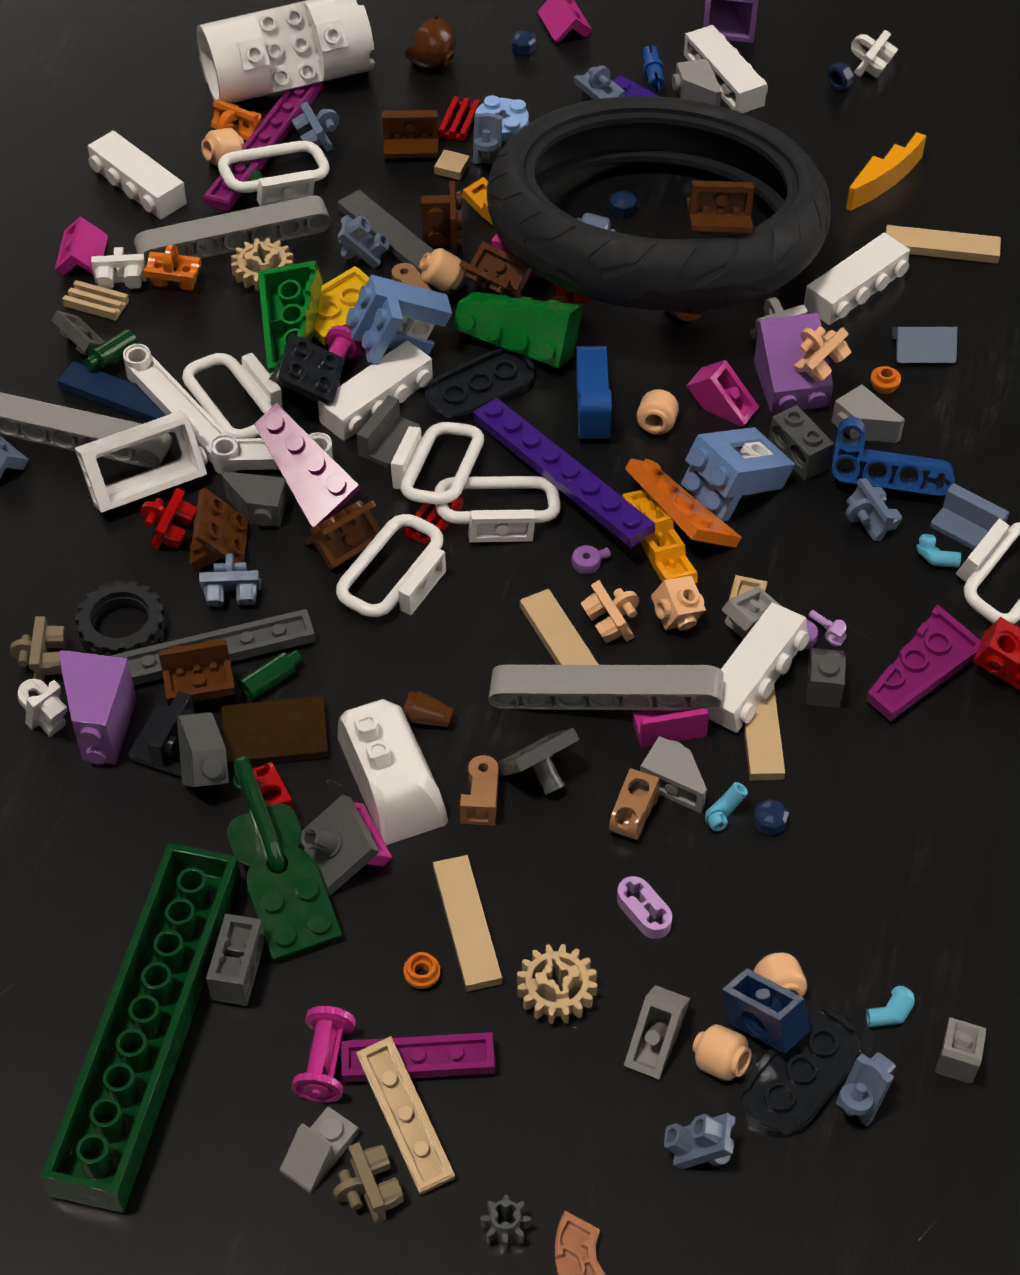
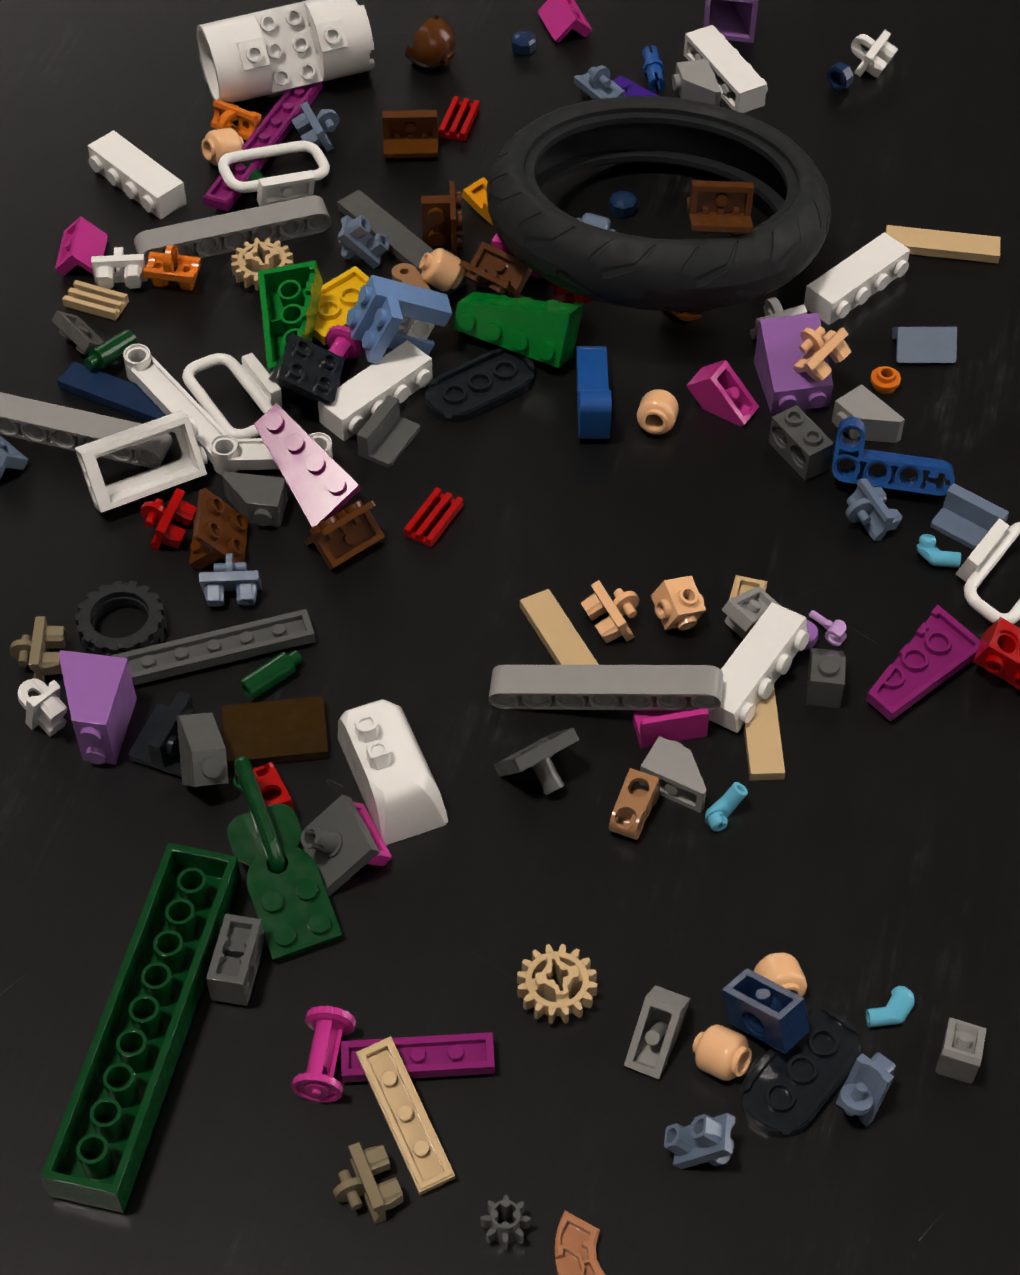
reddish brown bracket [158,639,236,706] -> none
light grey slope [280,1107,359,1193] -> none
white bar [336,514,446,617] -> none
white bar [391,422,484,505] -> none
reddish brown cone [403,690,454,728] -> none
orange plate [403,952,440,989] -> none
tan tile [433,855,502,992] -> none
tan tile [434,150,470,180] -> none
white bar [434,476,561,542] -> none
medium nougat leg [460,755,499,826] -> none
sand blue hips [473,113,503,165] -> none
dark purple plate [473,398,655,548] -> none
light blue plate [475,95,529,141] -> none
medium lavender piece [571,545,611,575] -> none
lavender beam [617,876,672,939] -> none
light orange slope [622,489,698,584] -> none
orange wing [625,459,742,548] -> none
medium blue brick [681,427,795,521] -> none
dark blue tile [753,799,789,836] -> none
light orange slope [846,132,926,211] -> none

